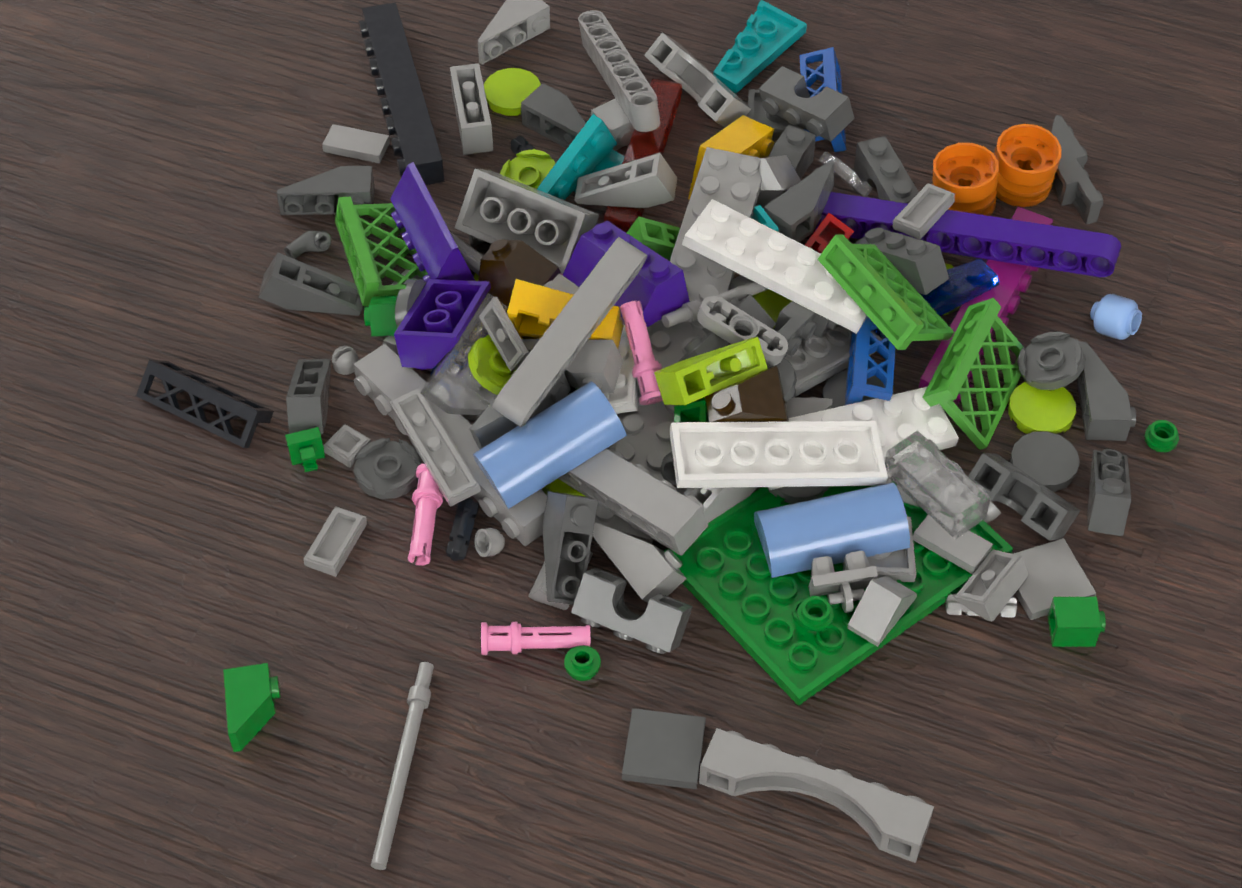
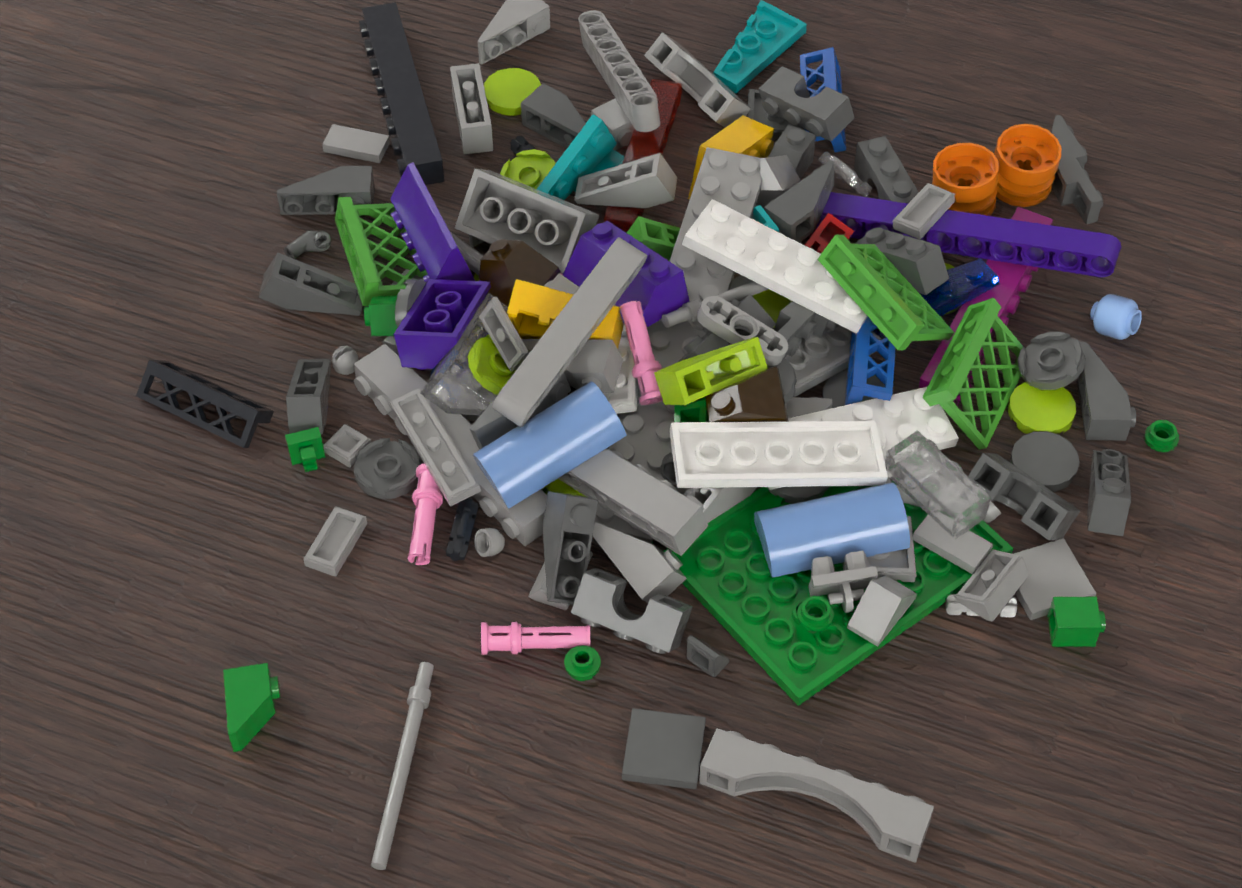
none -> dark grey slope [686,635,730,678]

